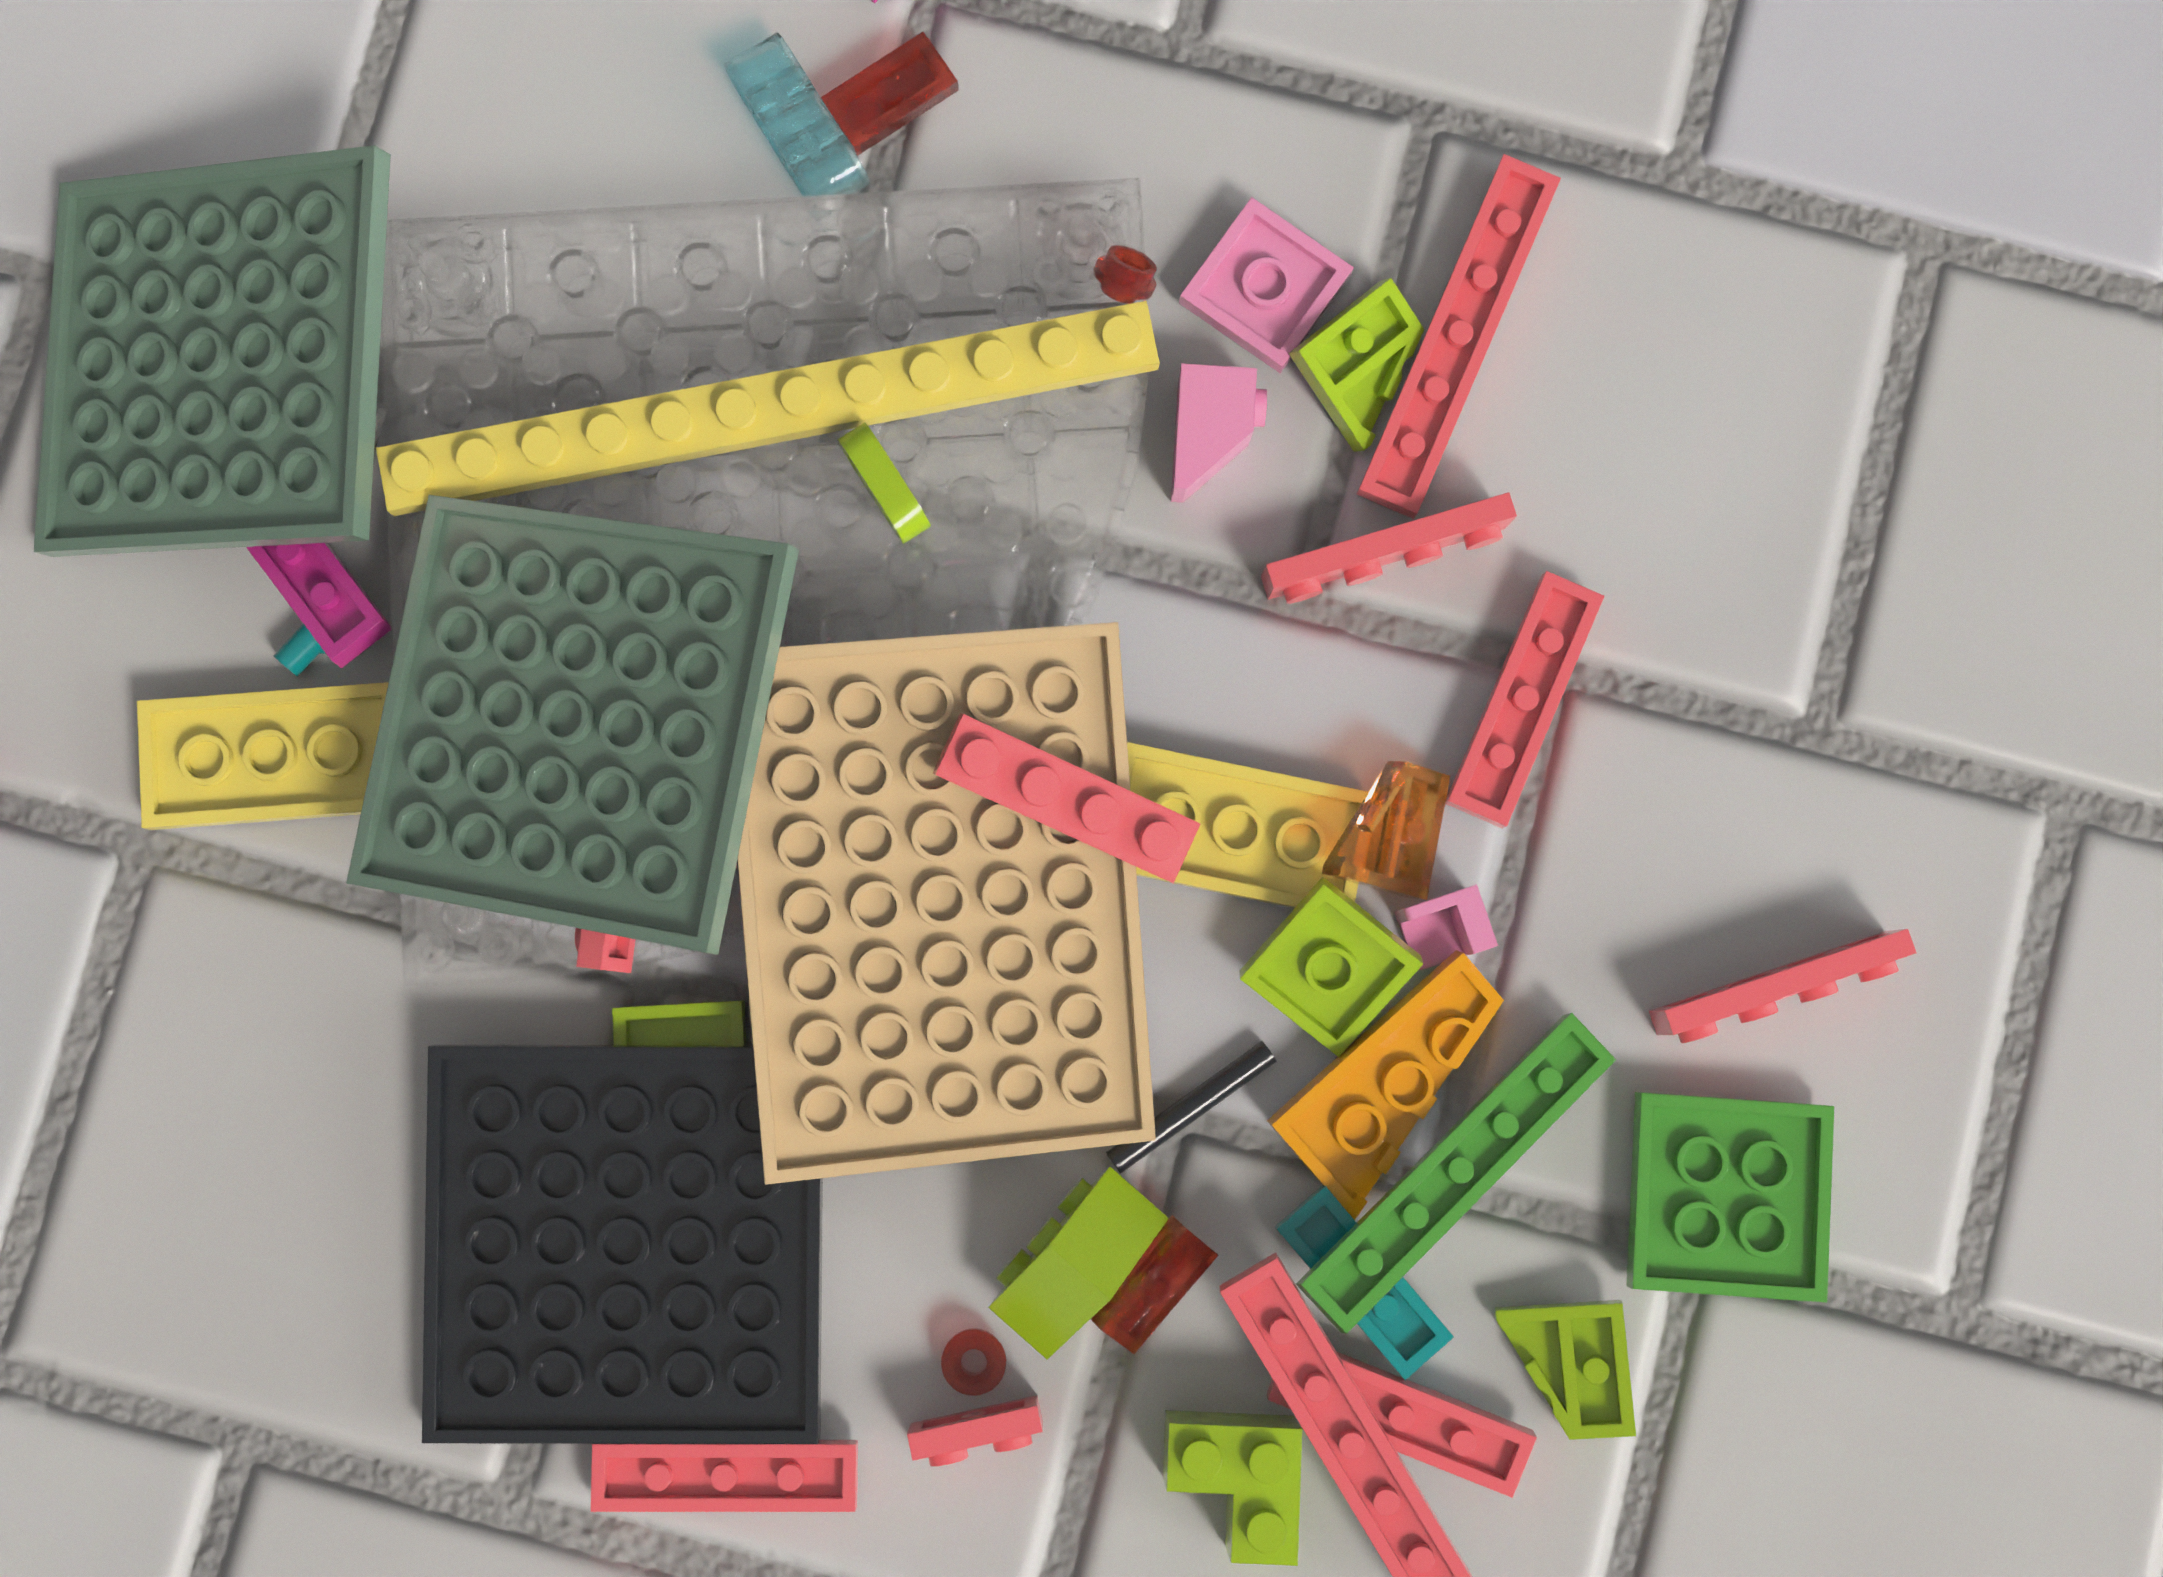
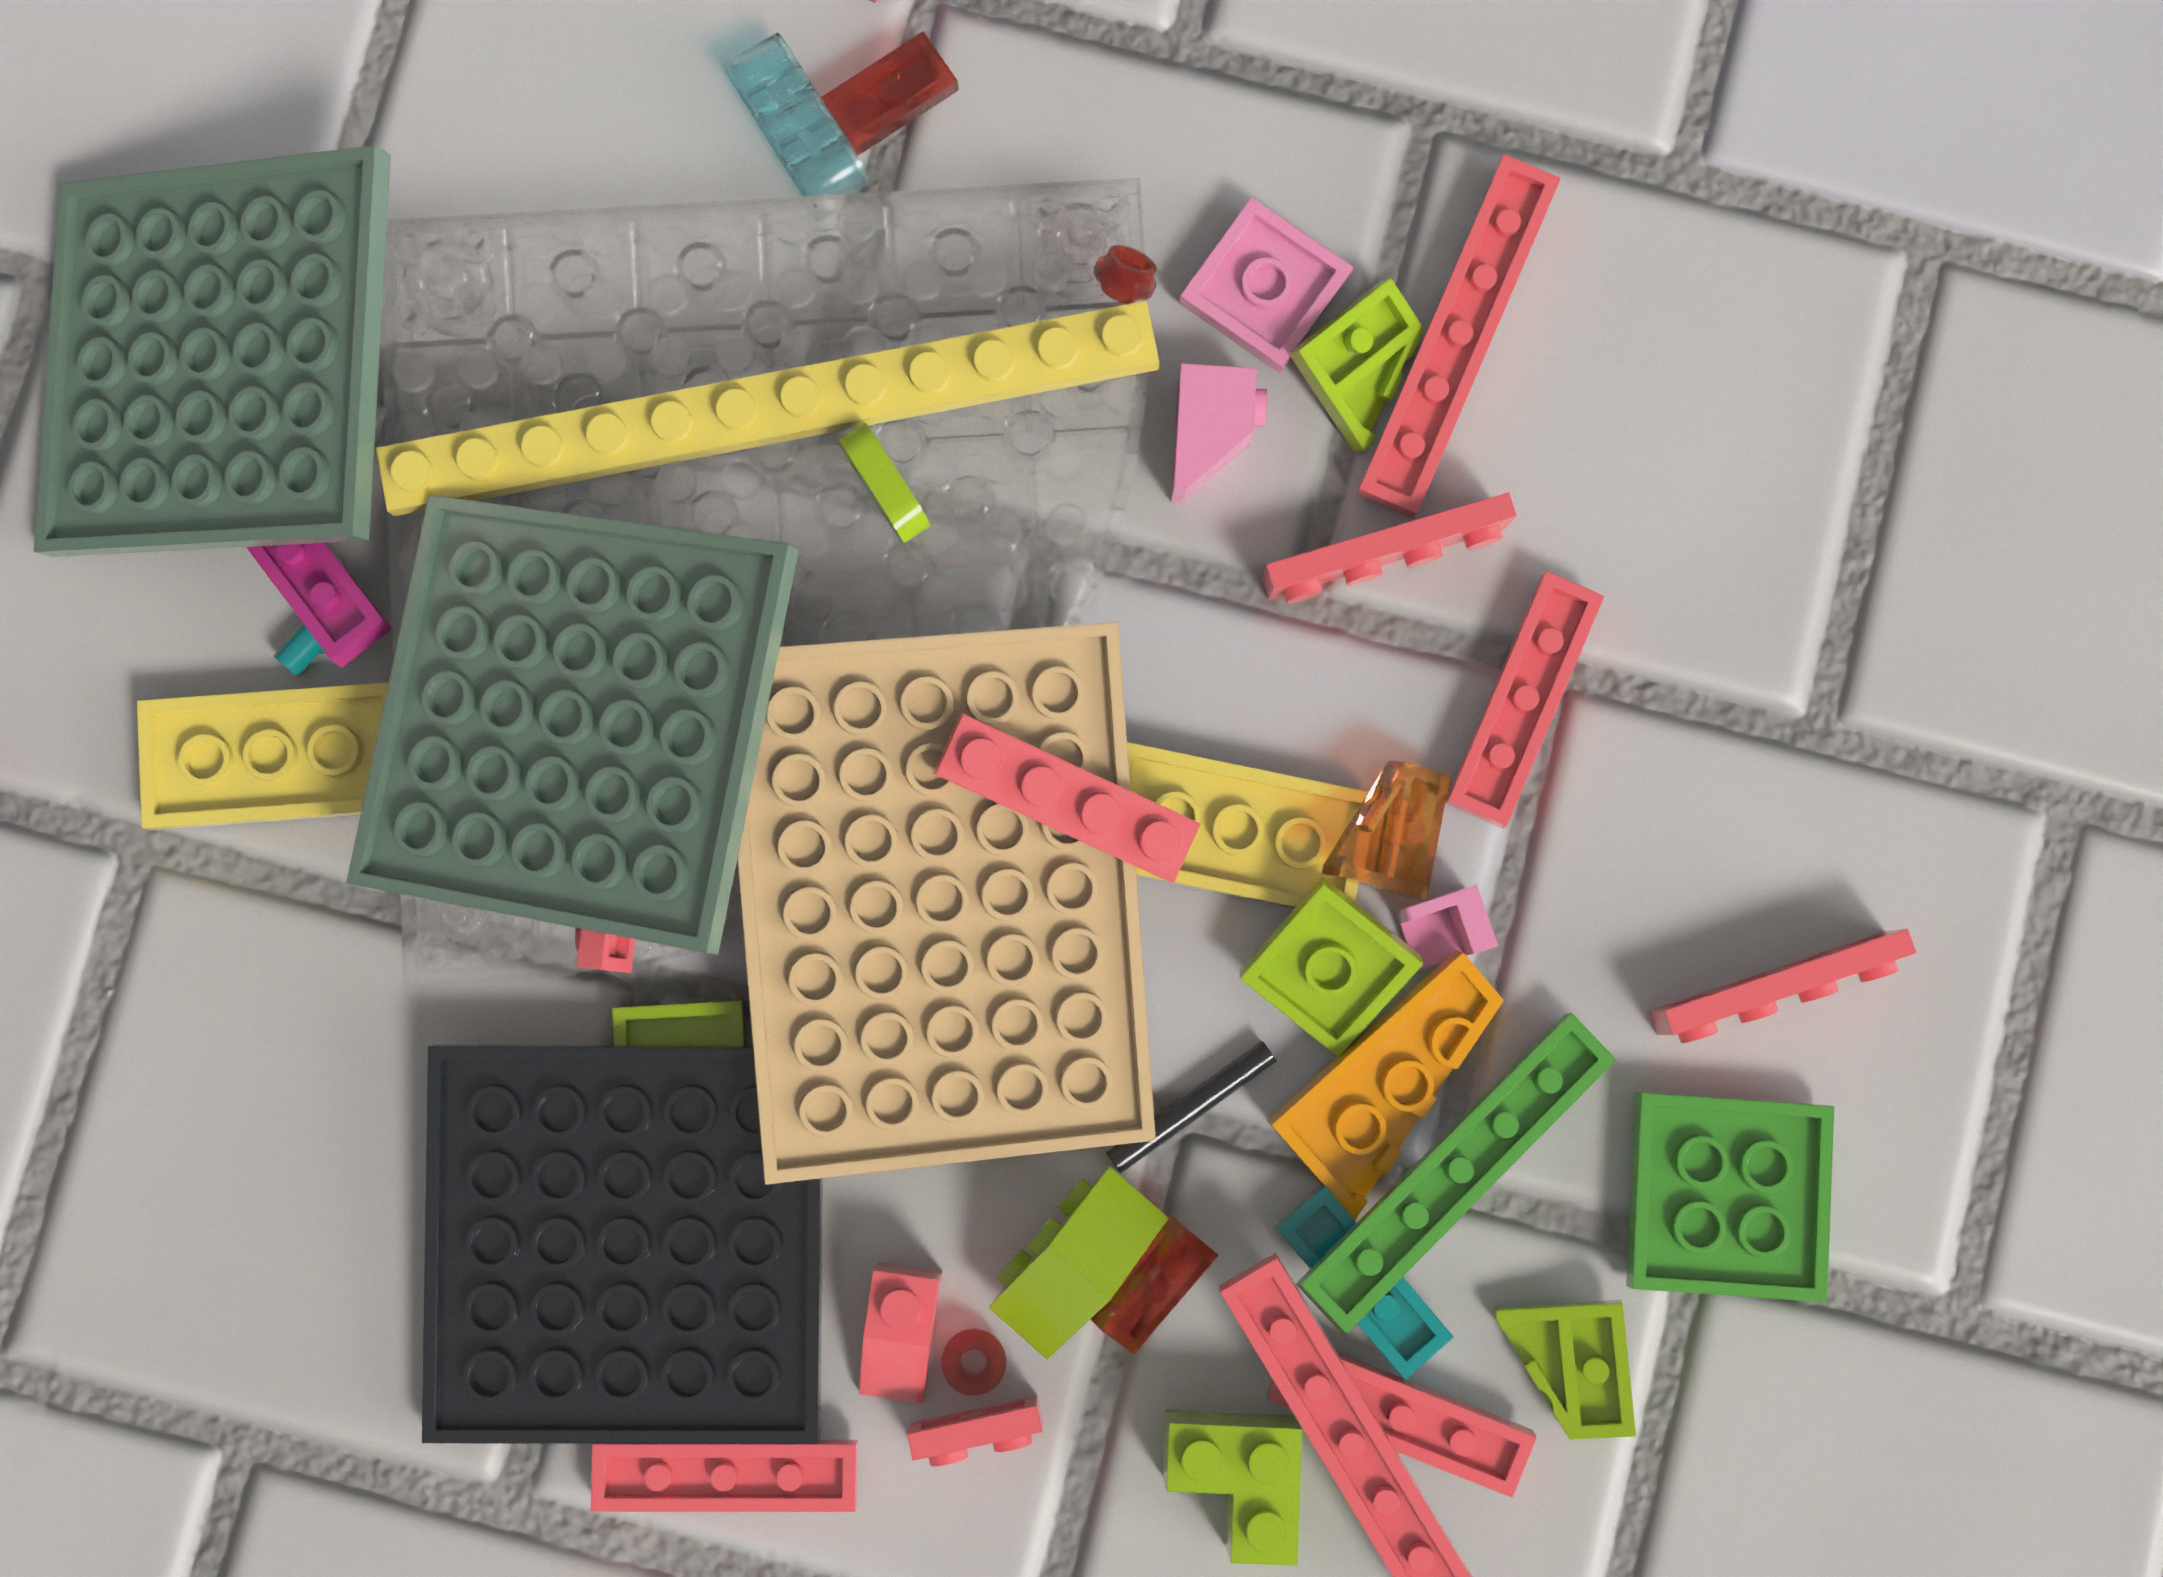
none -> coral slope [859,1262,942,1403]

